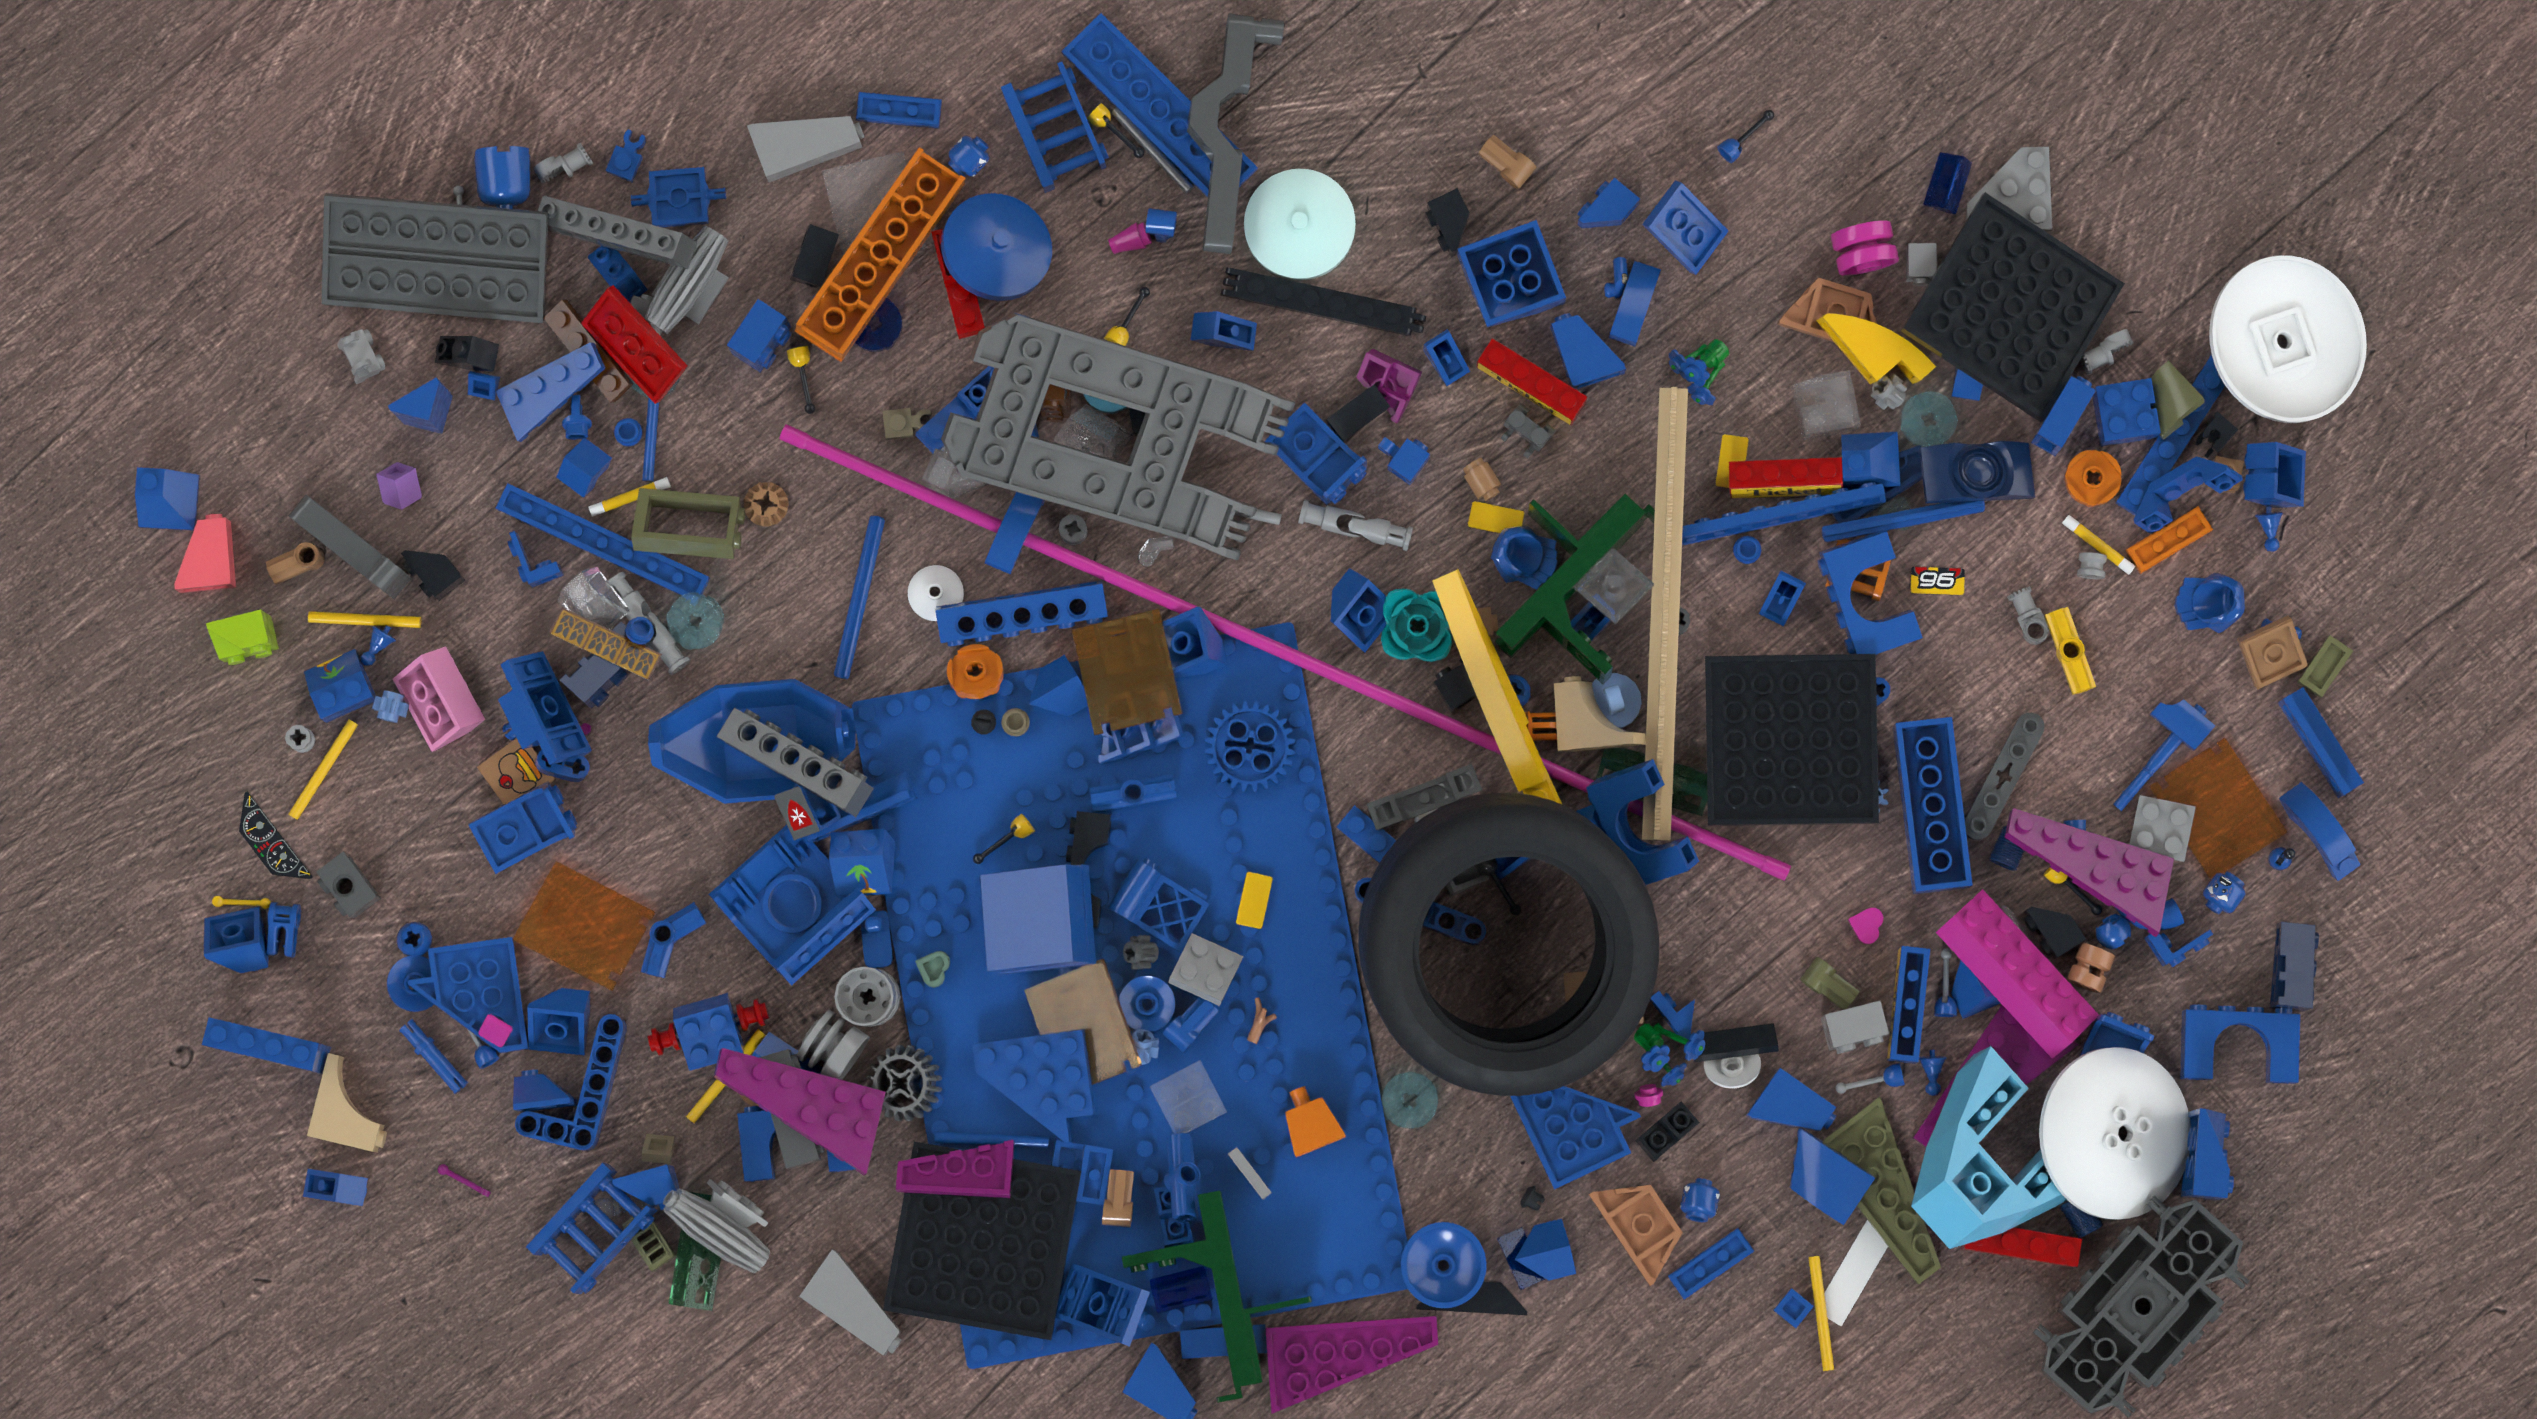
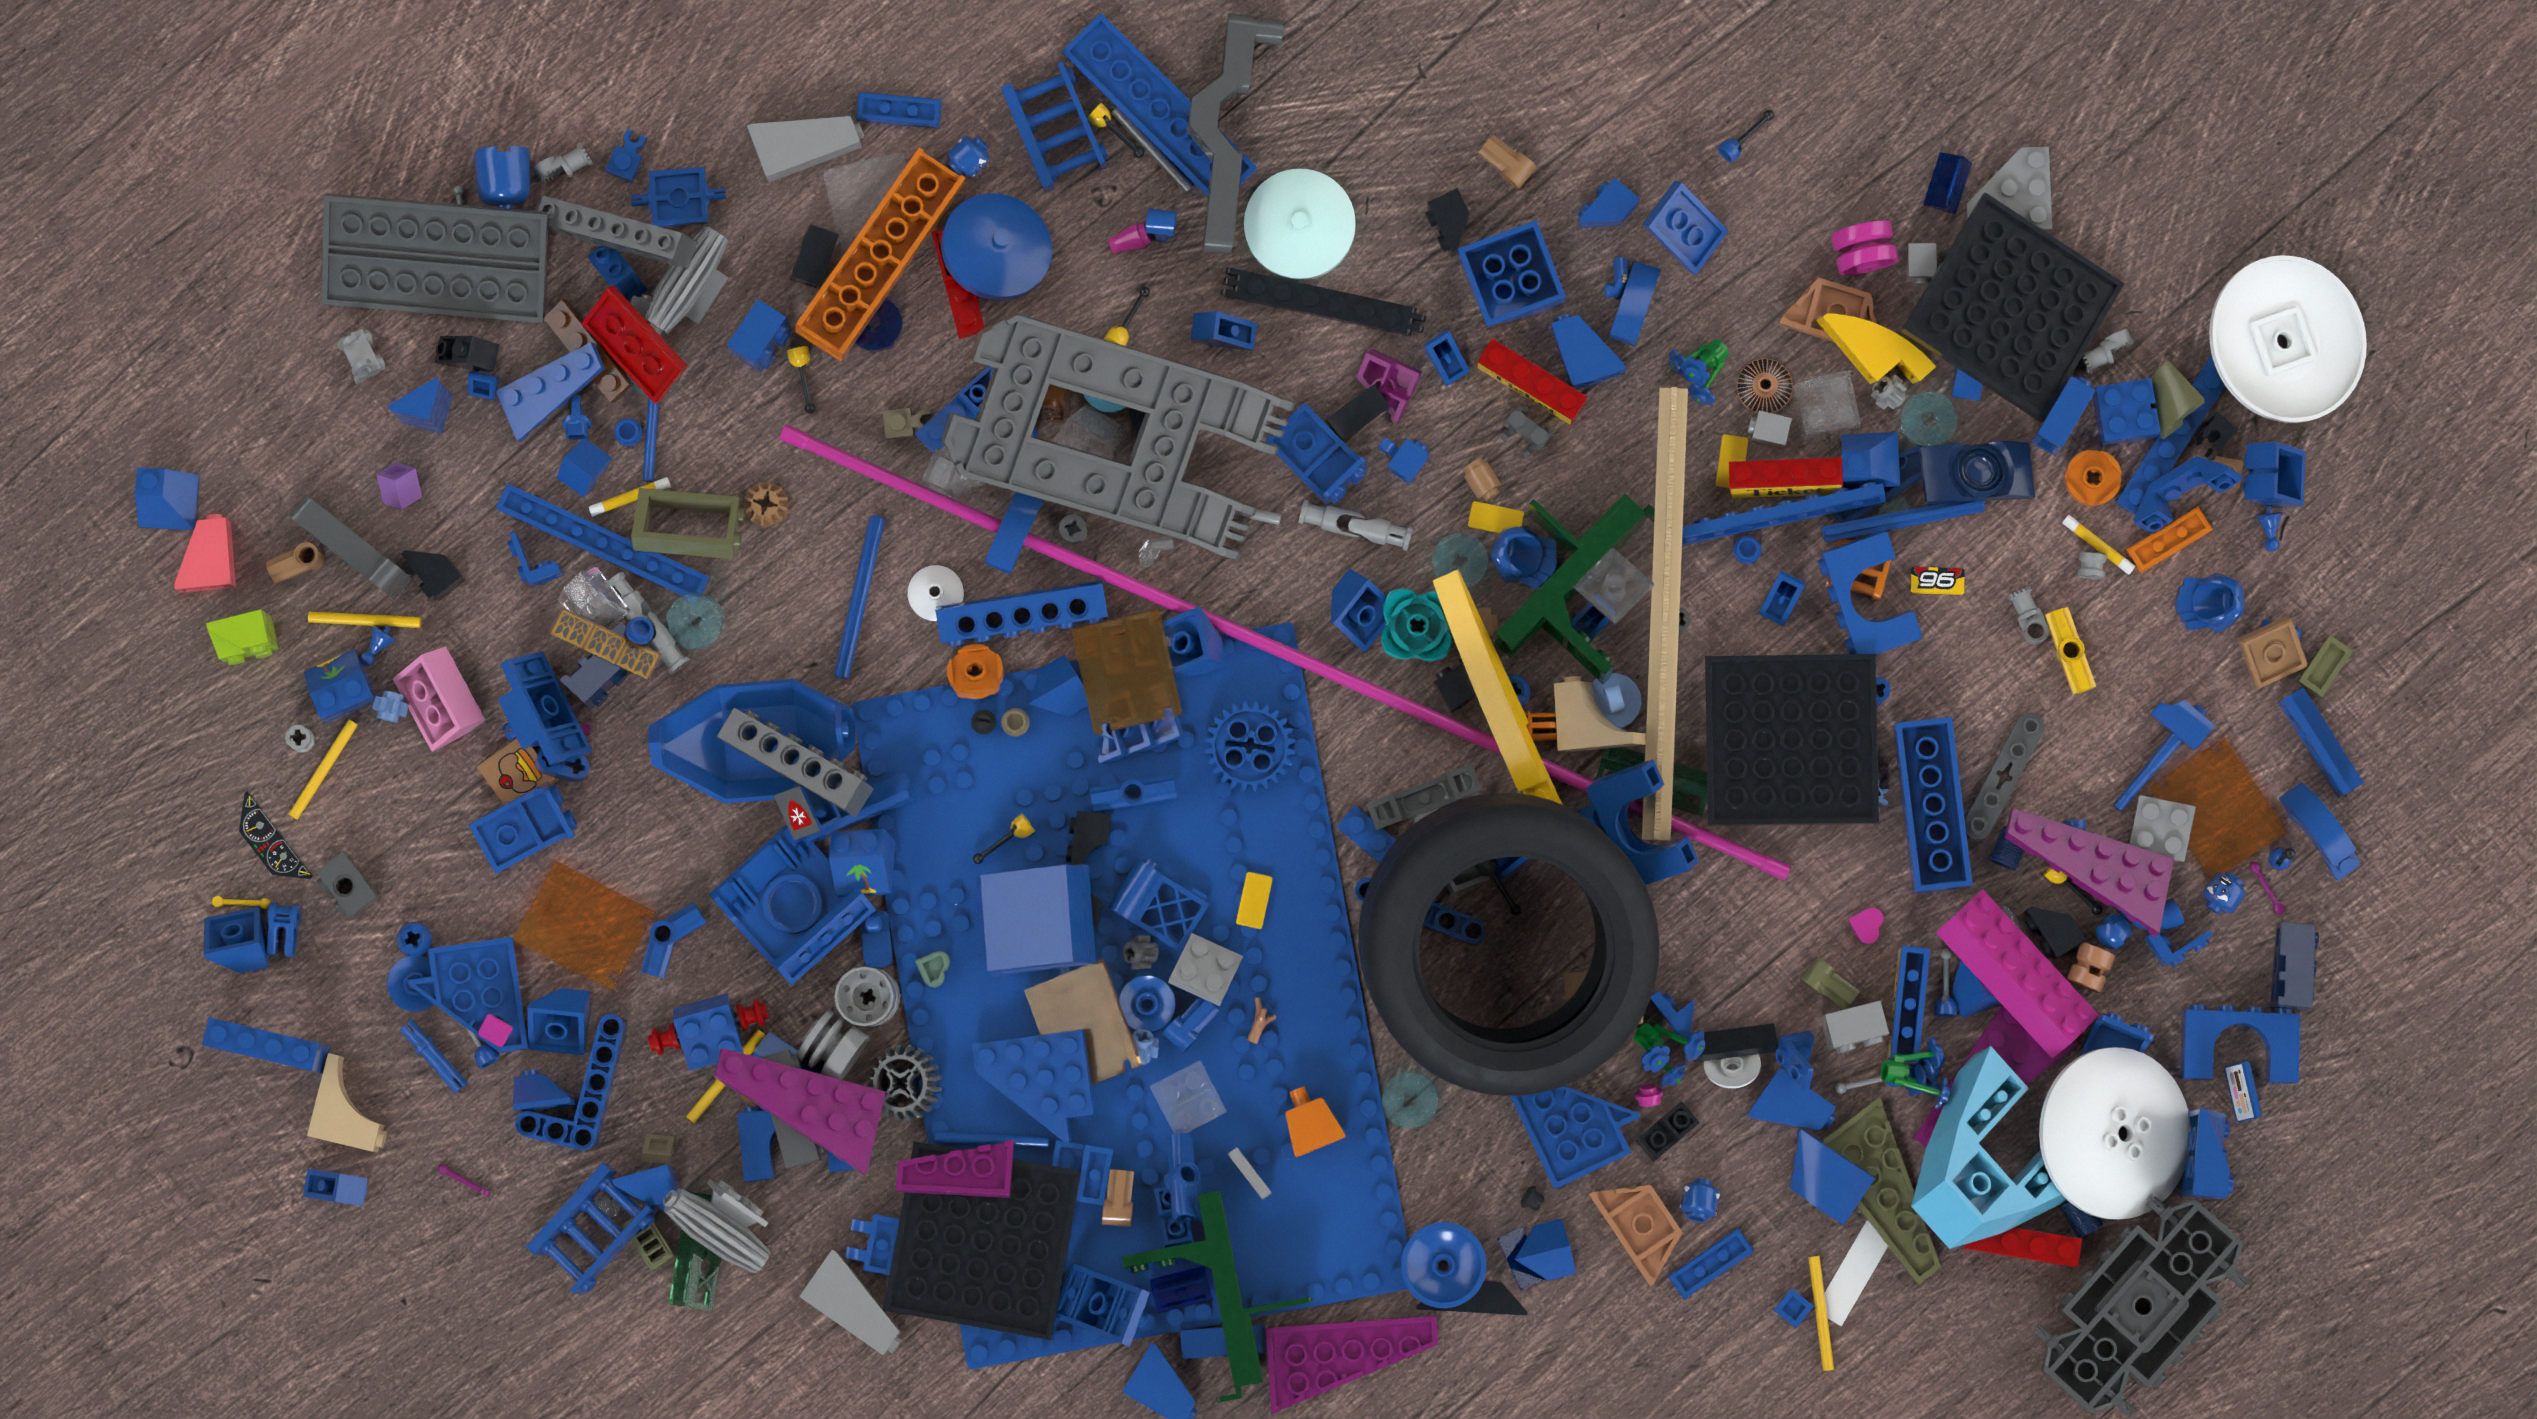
none -> blue plate [845,1214,900,1275]
none -> clear light blue plate [1432,533,1488,589]
none -> dish [1737,359,1793,413]
none -> light grey brick [1747,411,1792,450]
none -> blue bracket [1775,1031,1815,1091]
none -> plant [1881,1037,1951,1109]
none -> slope [2224,1061,2262,1122]
none -> magenta hinge [2249,862,2285,915]

